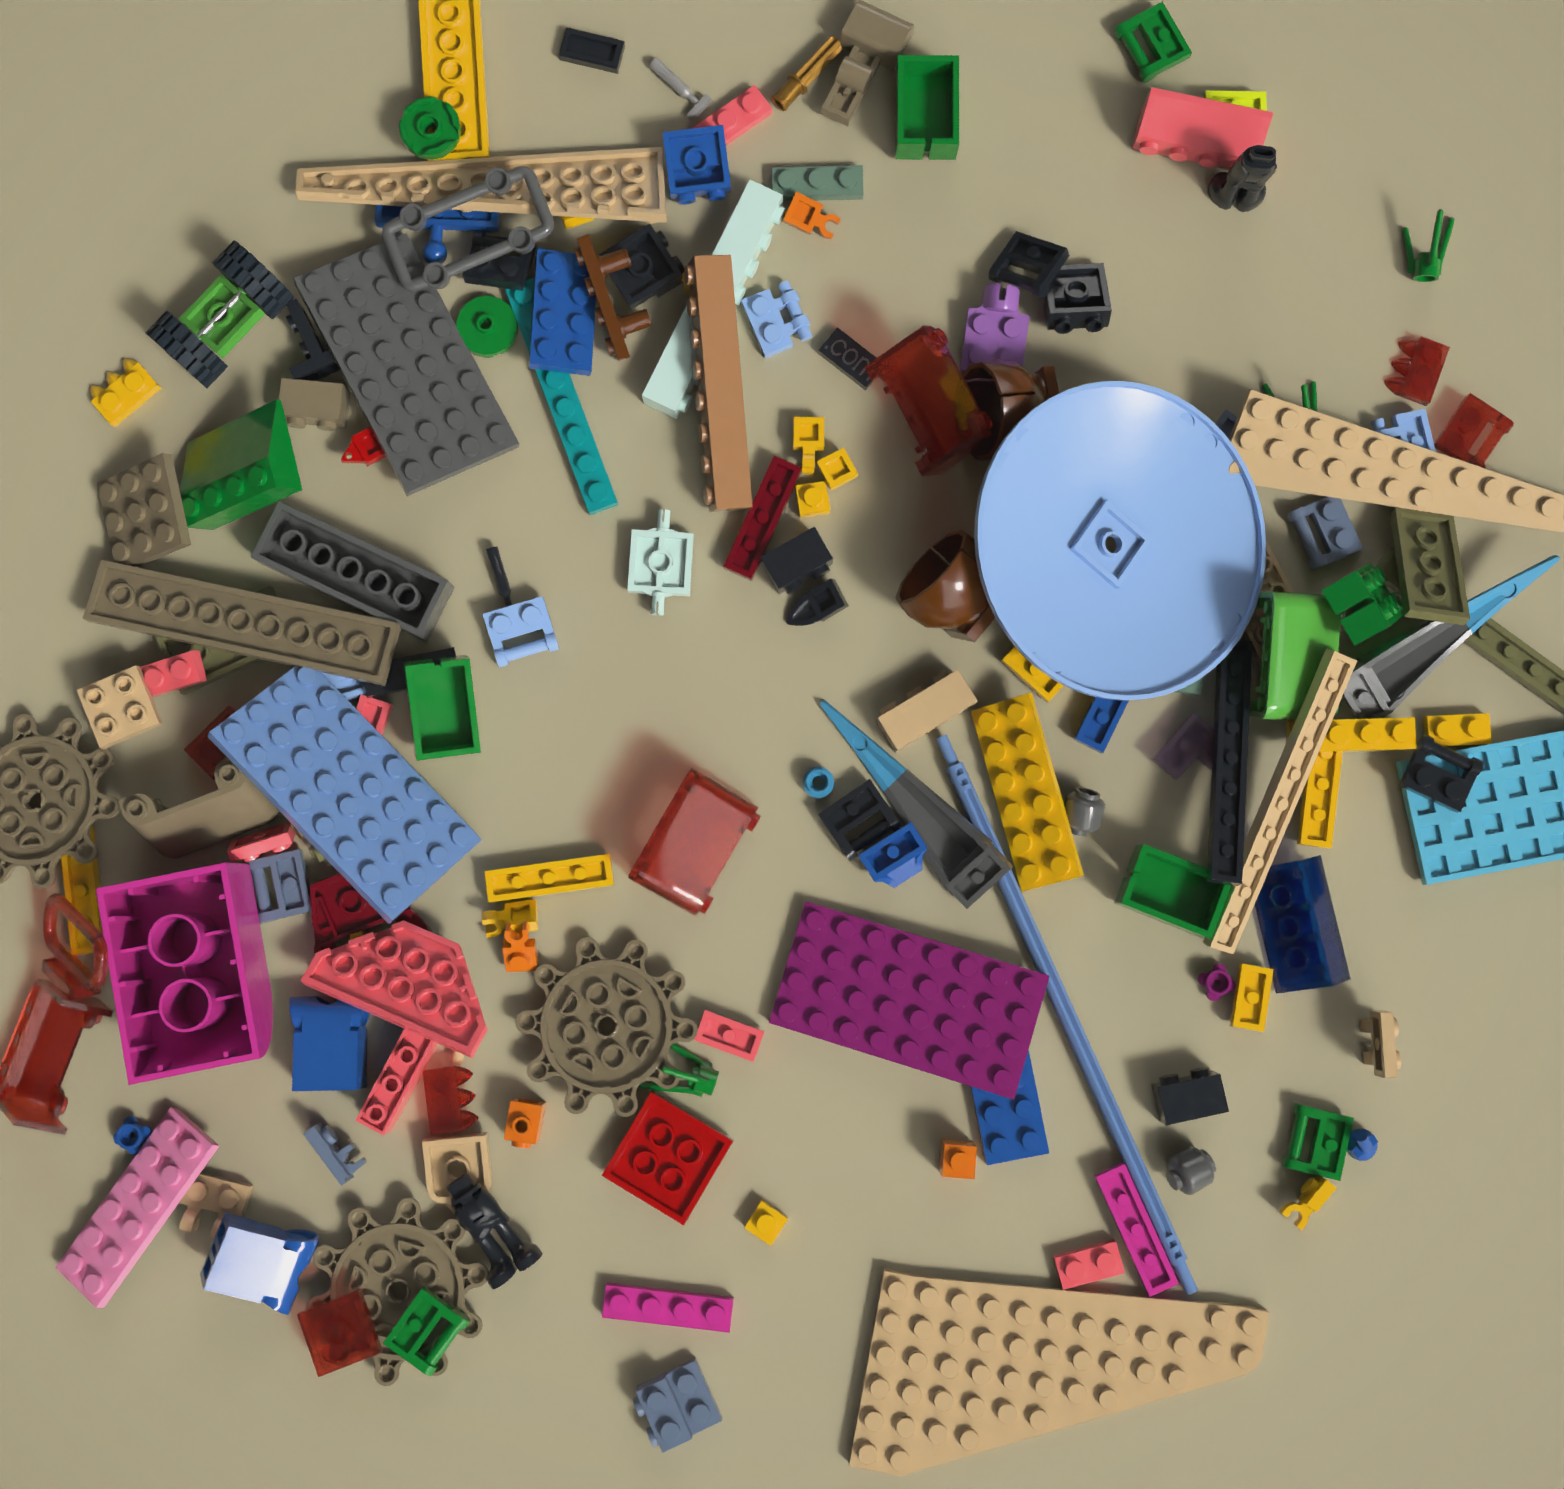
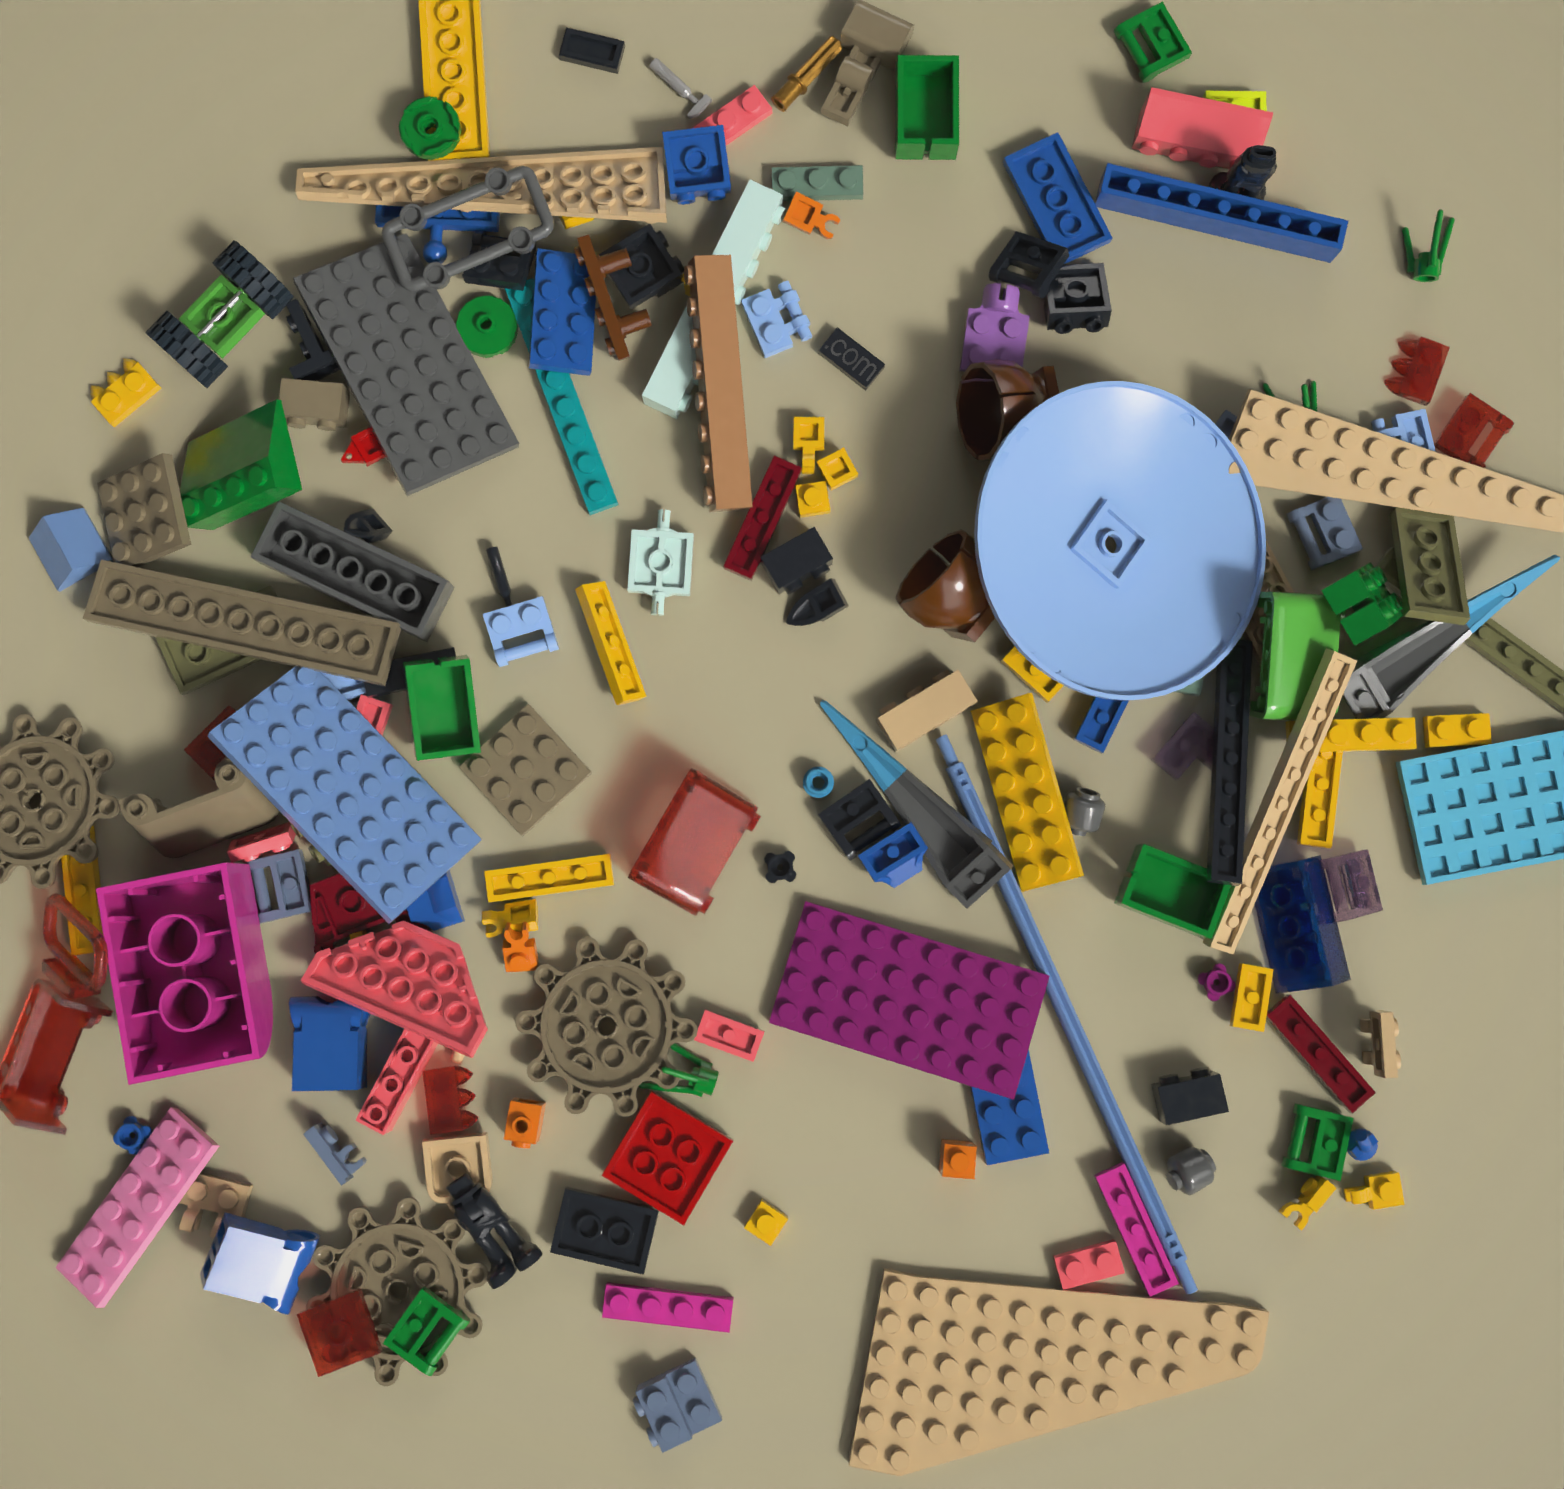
tan plate [76,665,163,749] -> none
coral plate [140,650,207,697] -> none
clear red windscreen [865,325,992,476] -> none
black plate [1398,734,1484,813] -> none
none -> medium blue slope [29,508,114,592]
none -> black plate [344,508,393,544]
none -> blue slope [407,870,465,931]
none -> dark tan plate [459,704,592,836]
none -> black plate [550,1187,659,1275]
none -> yellow plate [575,581,647,705]
none -> black plate [764,851,796,883]
none -> blue plate [1002,132,1113,264]
none -> blue brick [1095,163,1348,263]
none -> dark red plate [1266,994,1376,1114]
none -> clear purple plate [1320,849,1383,922]
none -> yellow plate [1343,1171,1405,1210]

